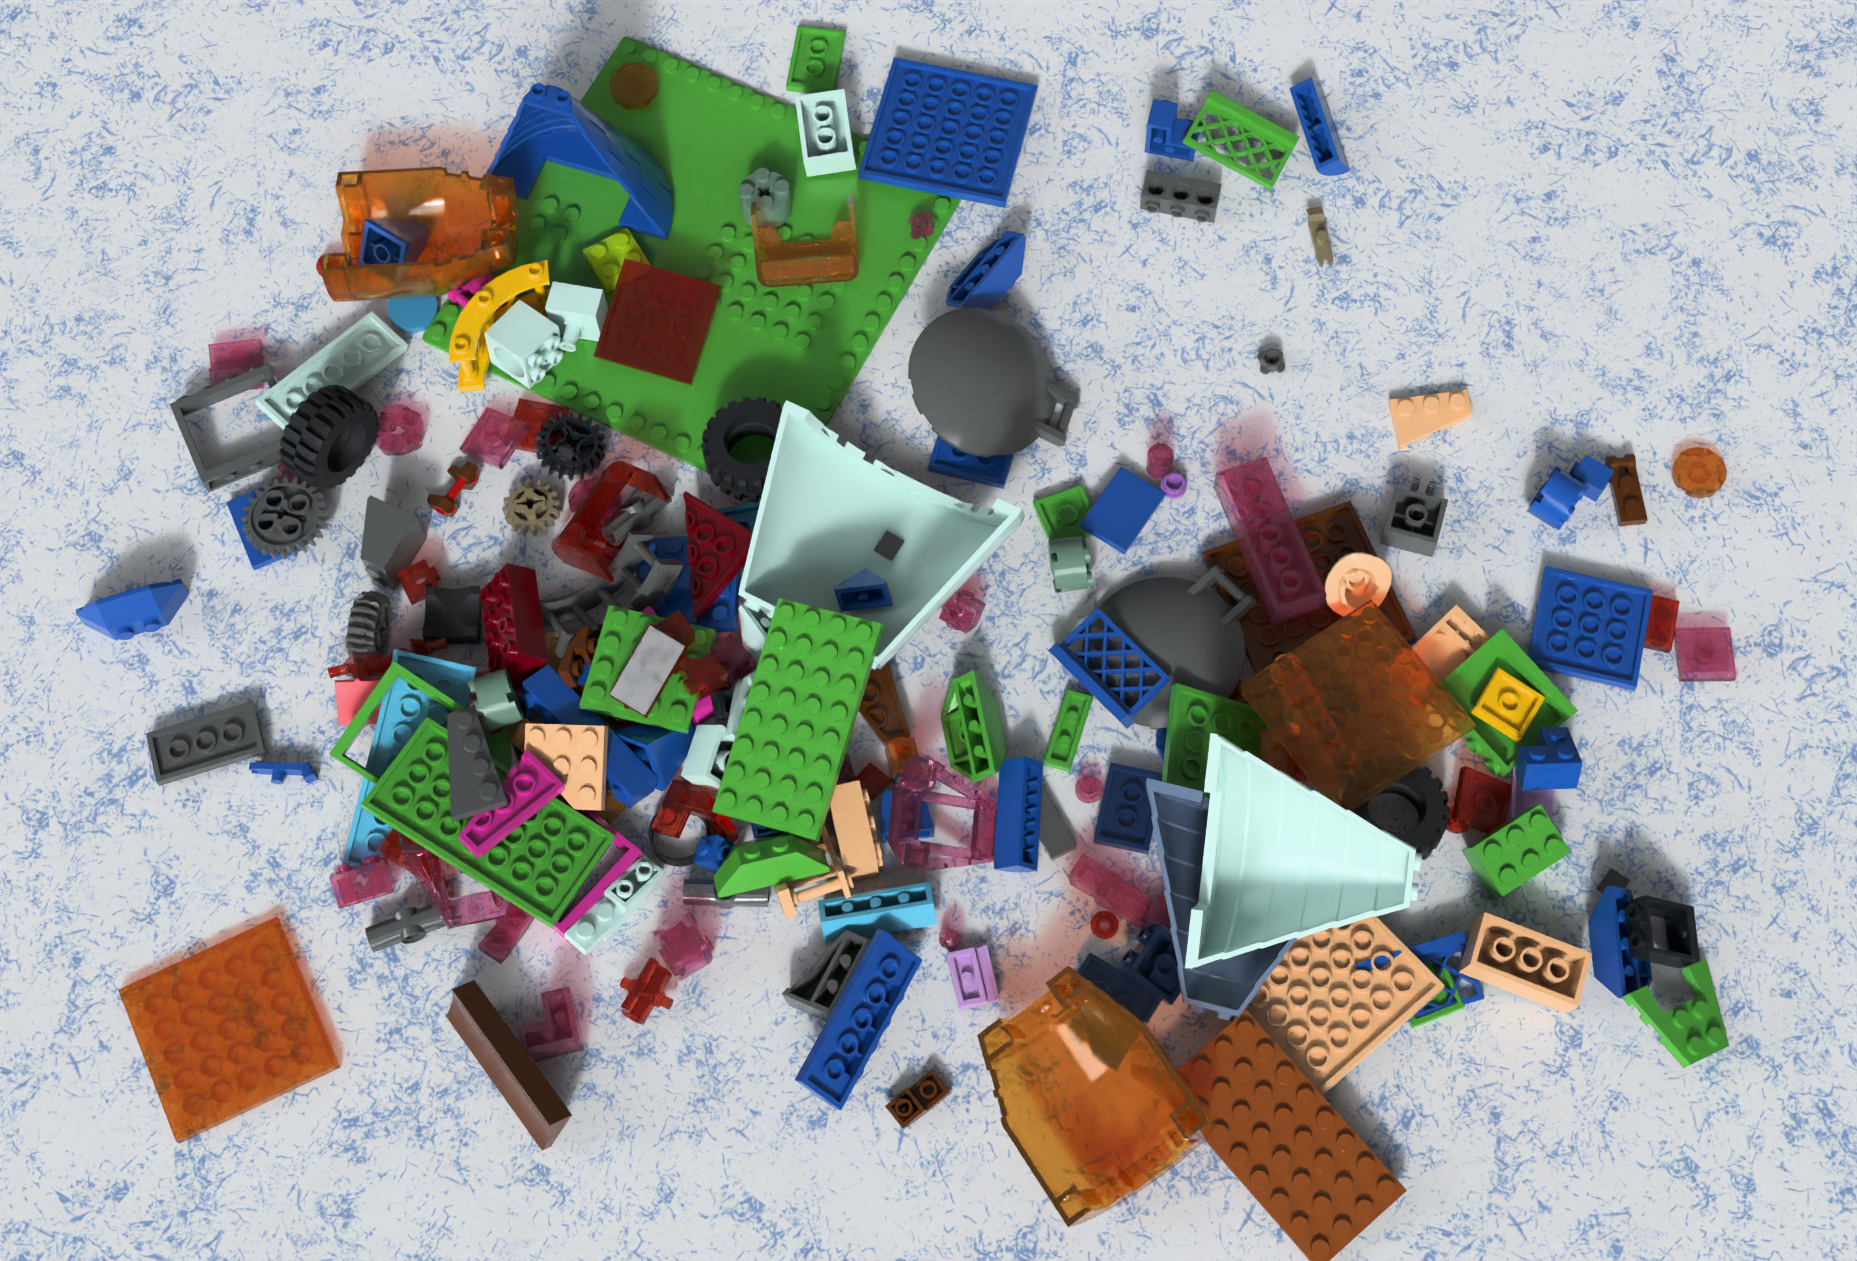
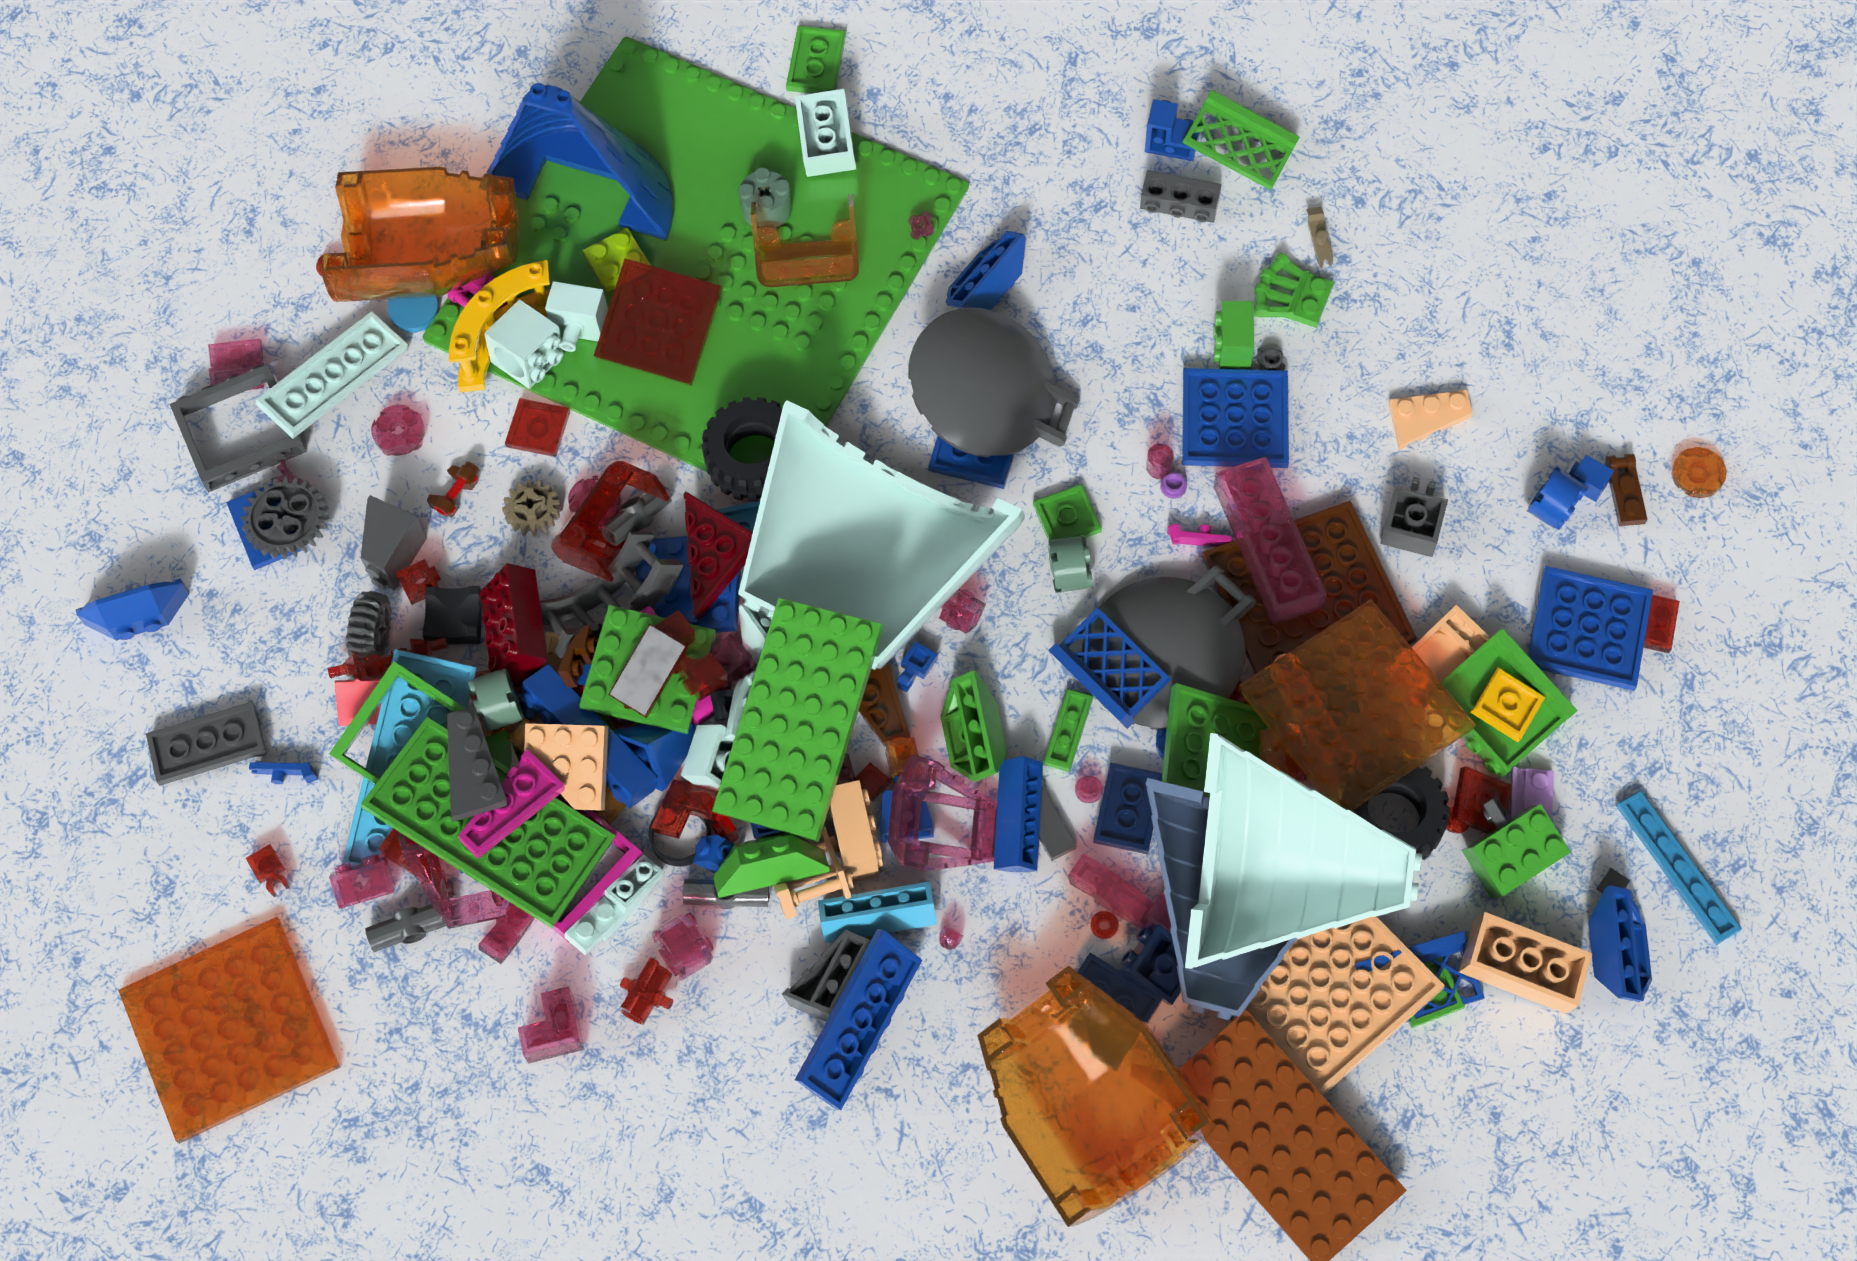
black tyre [280,385,379,489] -> none
blue slope [358,219,430,287] -> none
reddish brown arch [446,980,572,1151] -> none
clear pink plate [459,407,530,470] -> none
black gear [535,411,606,481] -> none
clear orange tile [609,63,659,109] -> none
blue slope [834,568,893,612] -> none
blue plate [858,57,1038,208] -> none
dark grey sticker [874,531,905,561] -> none
reddish brown slope [885,1069,952,1129] -> none
lavender plate [946,944,1000,1010] -> none
blue tile [1079,467,1166,555] -> none
blue brick [1289,77,1350,176] -> none
light nougat hat [1324,552,1392,618] -> none
blue brick [1515,727,1582,790] -> none
bright green wing [1623,959,1729,1068] -> none
black window [1624,895,1700,969] -> none
clear pink plate [1673,627,1737,682] -> none
none -> clear red plate [246,844,290,897]
none -> blue plate [898,641,938,693]
none -> dark pink piece [1167,524,1233,547]
none -> blue plate [1182,368,1289,468]
none -> bright green brick [1213,301,1254,370]
none -> bright green plate [1254,252,1334,328]
none -> dark grey plate [1483,795,1511,829]
none -> dark azure tile [1616,790,1742,945]

